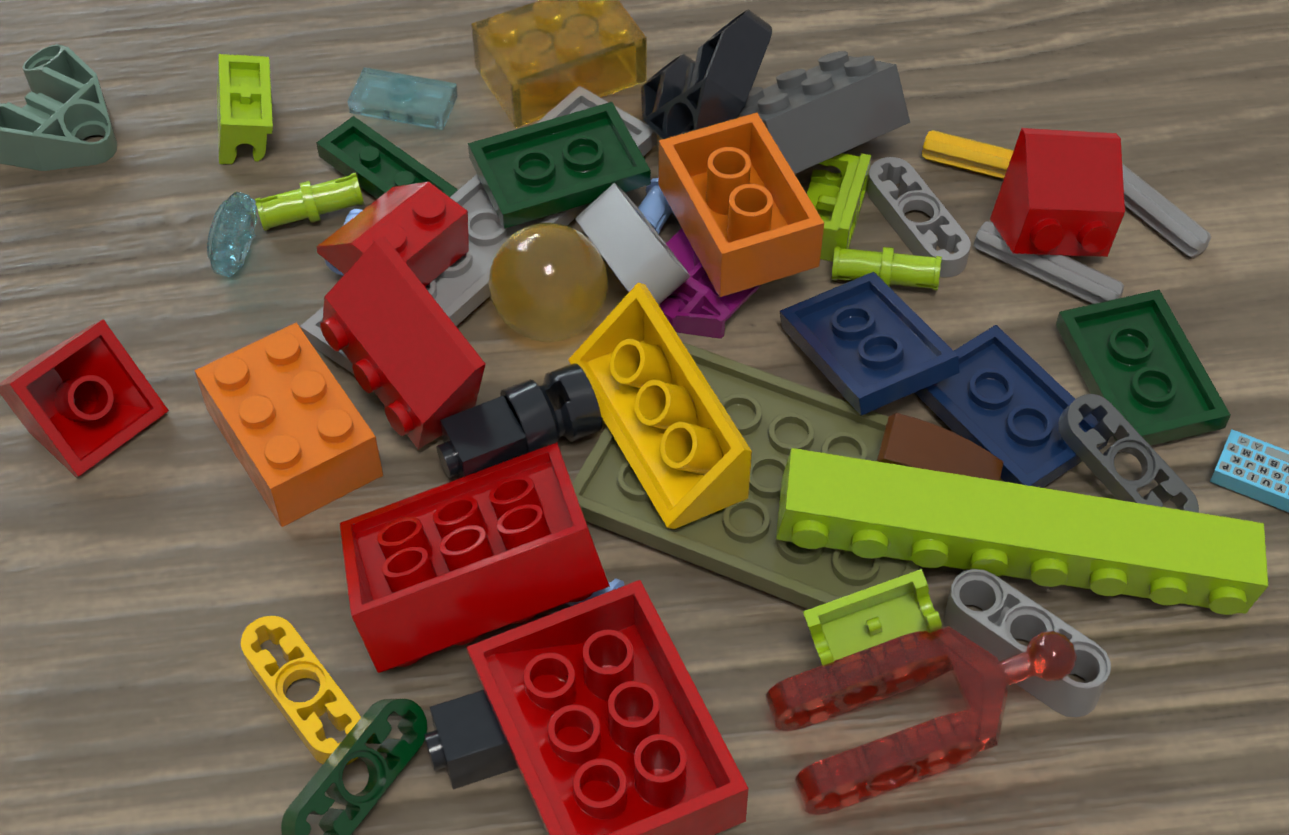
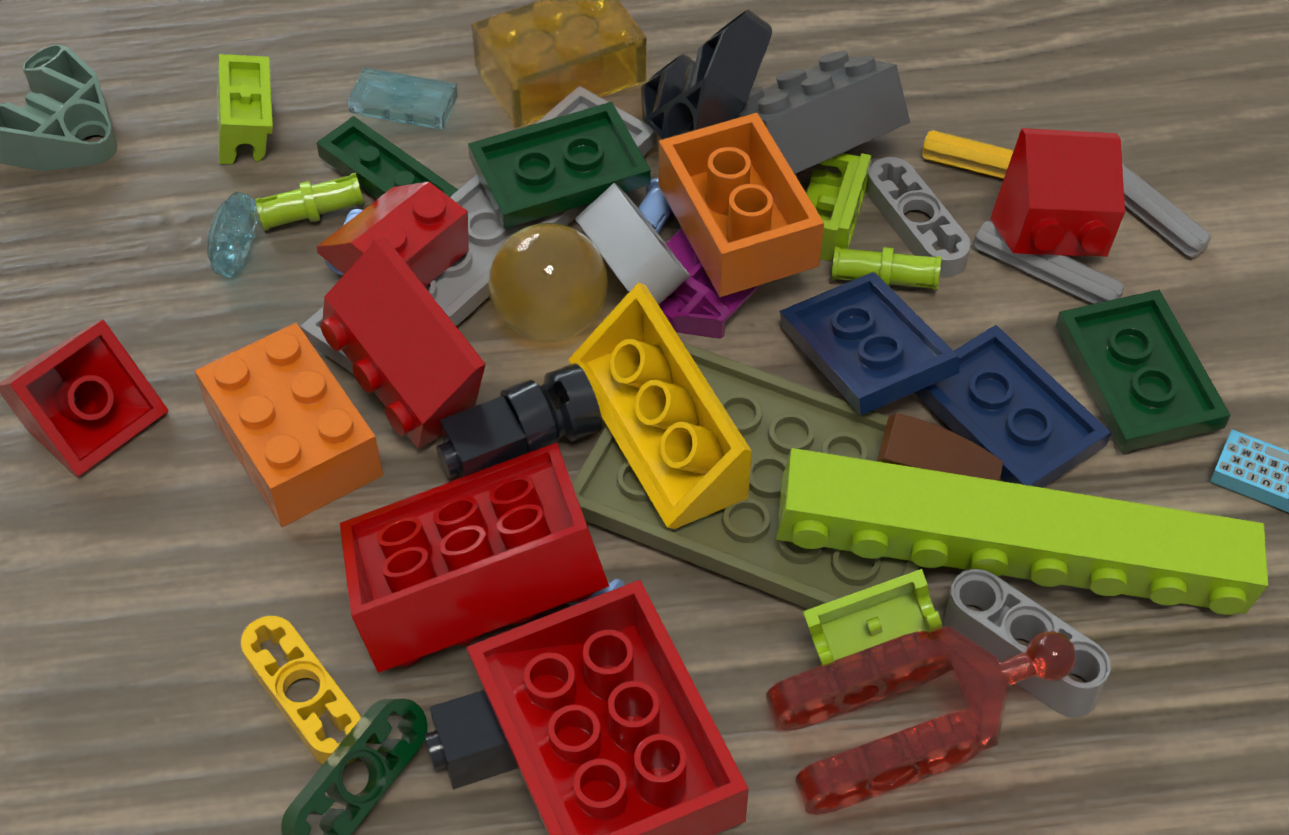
dark grey beam [1059,394,1199,513] -> none

